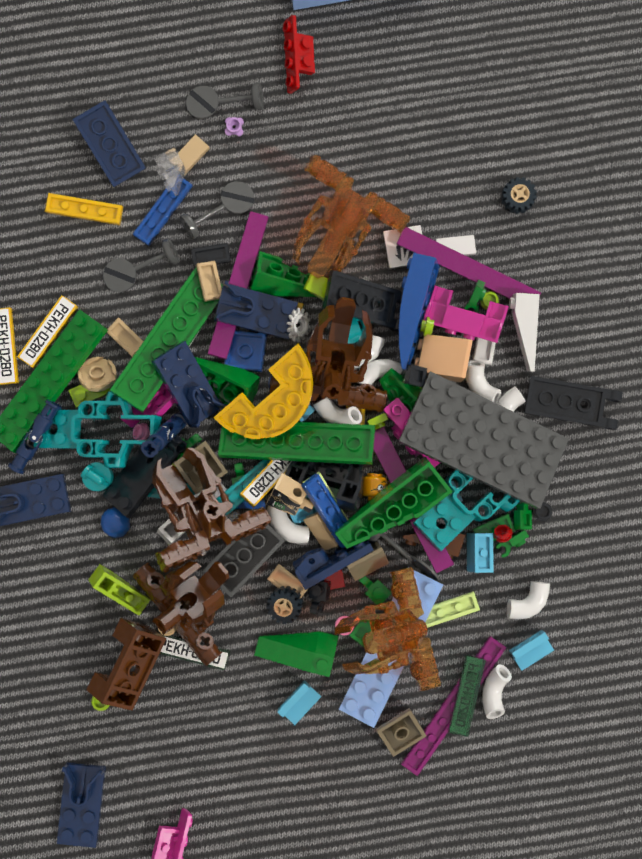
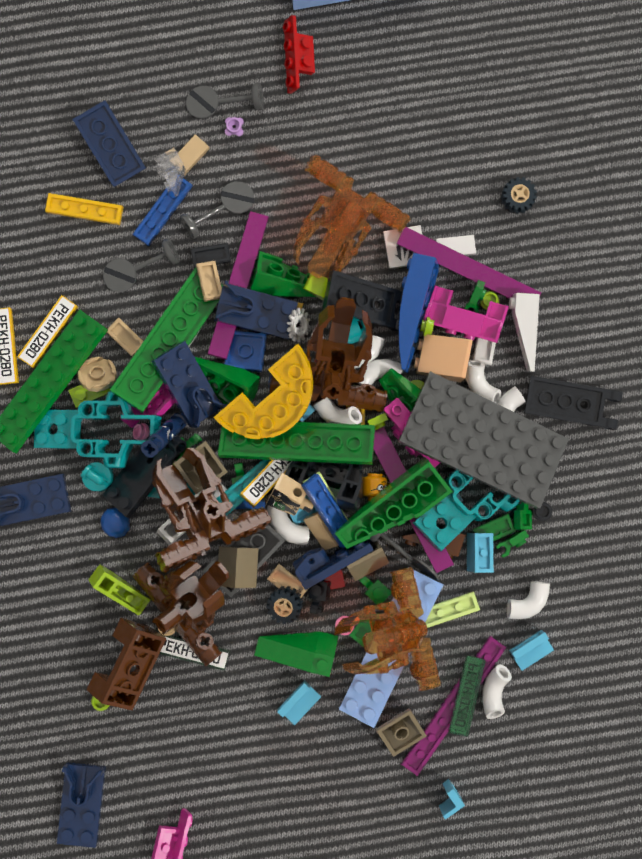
dark blue piece [8,399,62,474] -> none
black tile [402,364,427,387] -> none
red plate [494,524,513,542] -> none
none -> dark tan slope [218,546,259,588]
none -> medium azure panel [439,779,465,820]

